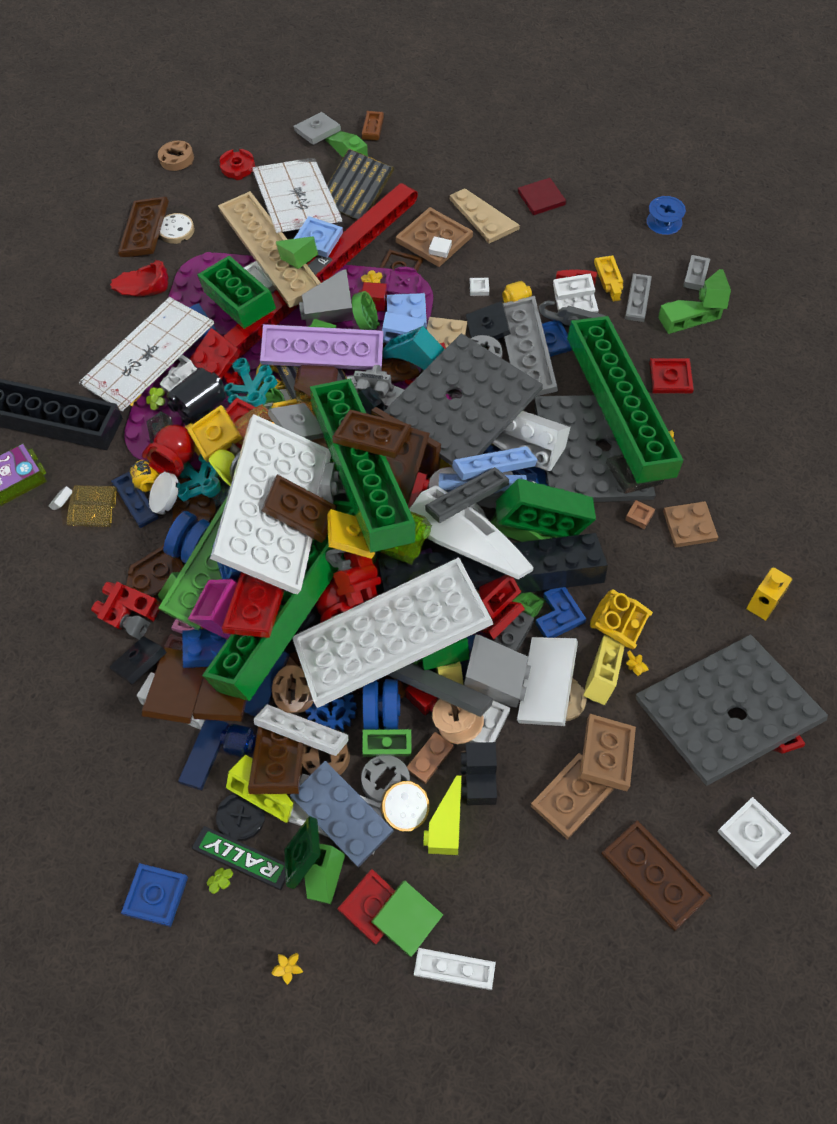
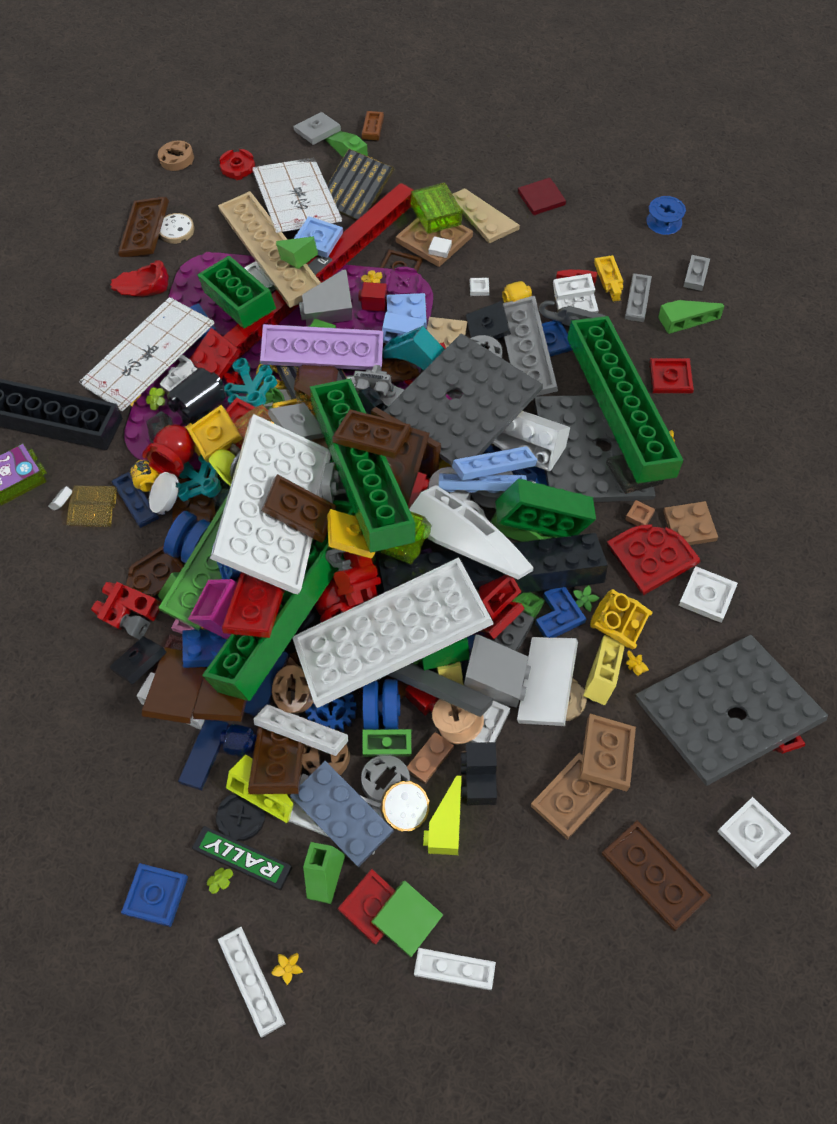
dark green tile [284,816,320,889] -> none
bright green piece [352,291,380,330] -> none
dark grey tile [425,467,509,523] -> none
bright green slope [699,269,731,309] -> none
yellow torso [746,567,792,621] -> none
none -> white tile [218,927,286,1038]
none -> clear neon green brick [411,182,462,234]
none -> bright green plant [573,585,600,611]
none -> red plate [607,525,700,596]
none -> white plate [679,566,738,623]

